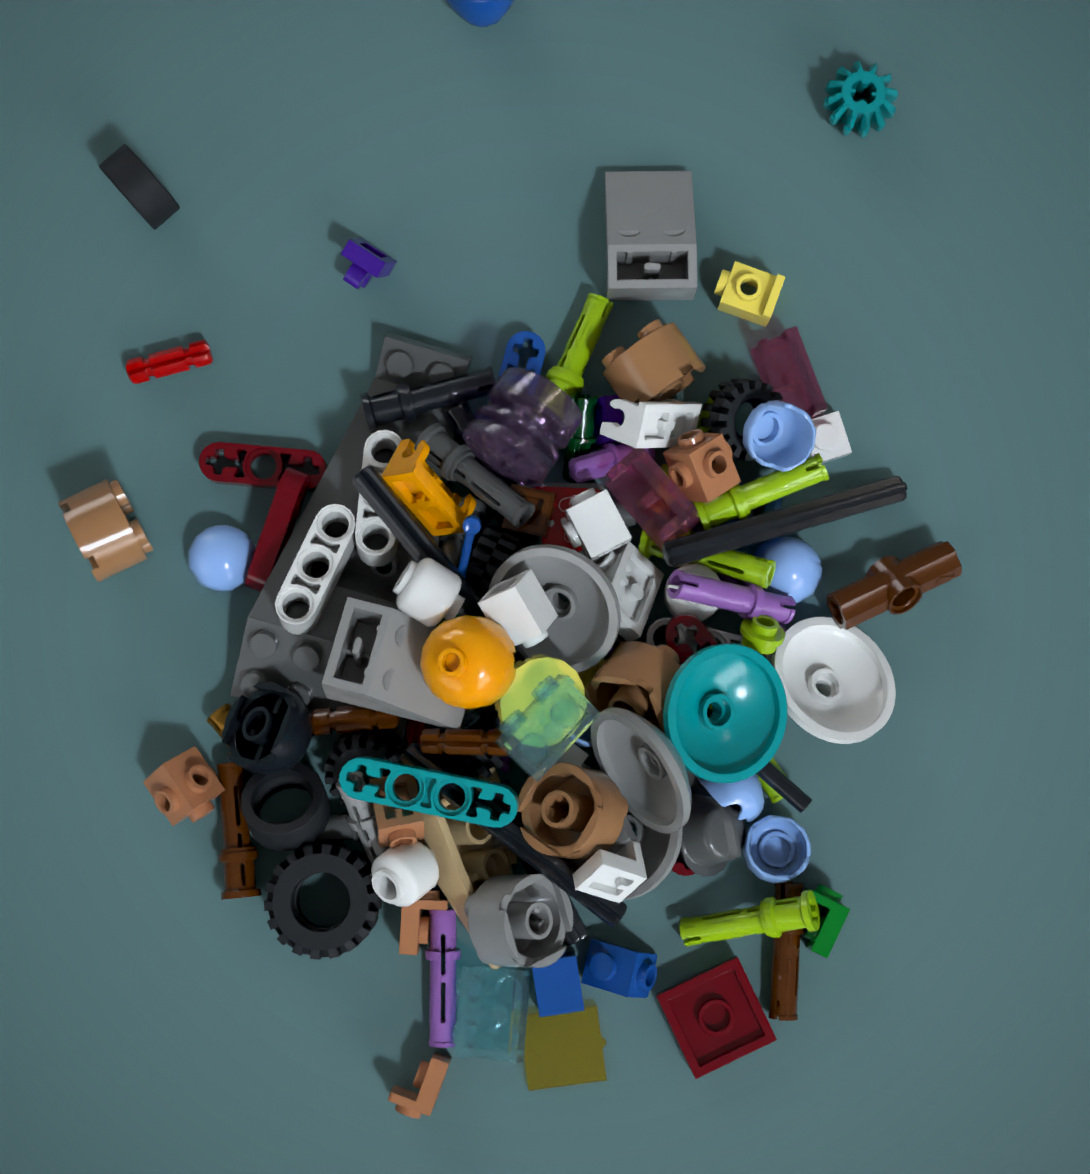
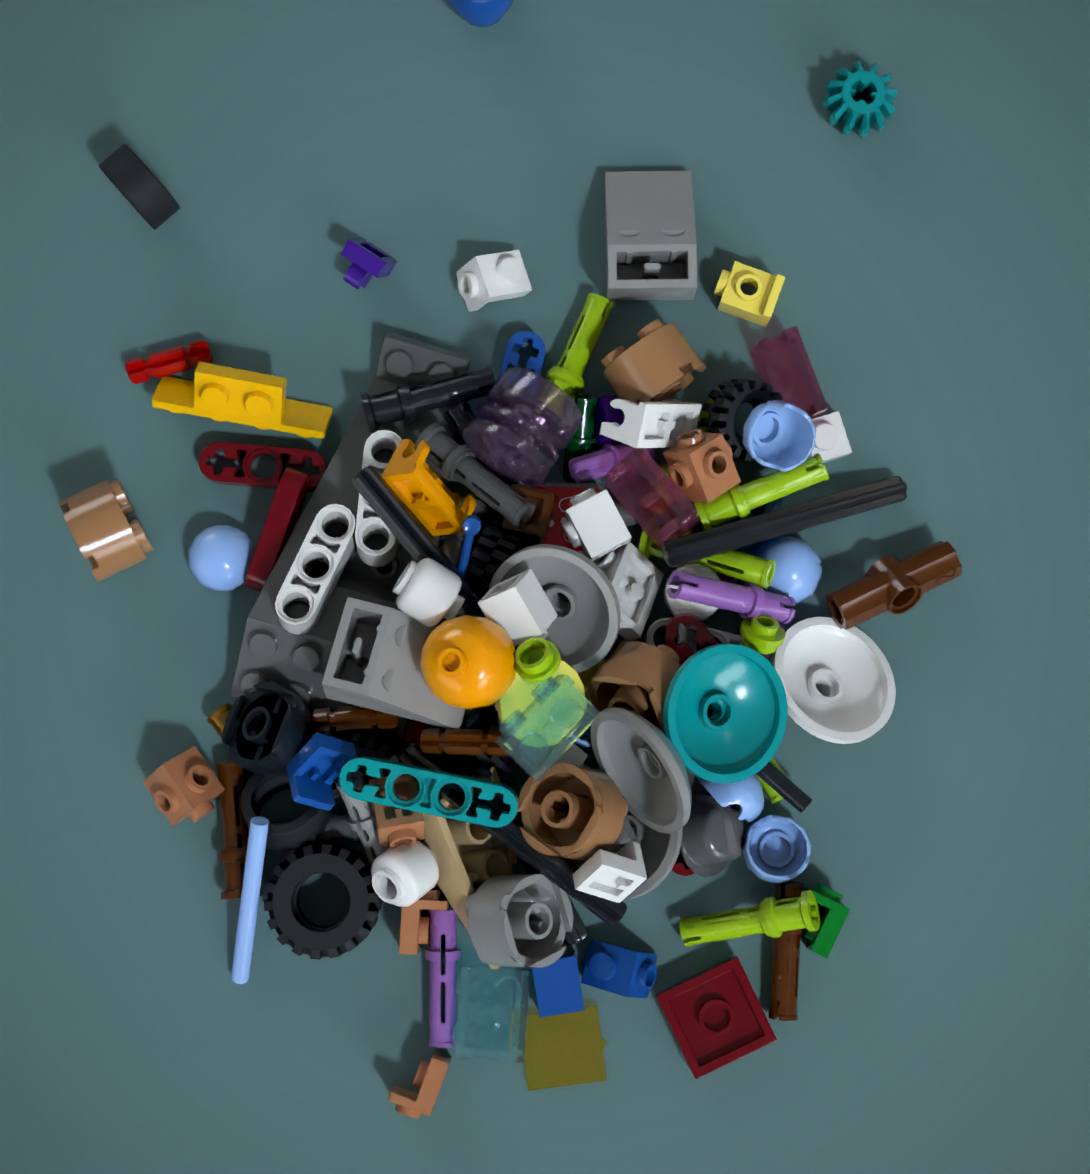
none -> yellow bracket [152,362,333,439]
none -> light blue bar [231,817,269,984]
none -> blue bracket [286,732,357,811]
none -> white bracket [456,249,532,312]
none -> lime plate [515,637,561,683]

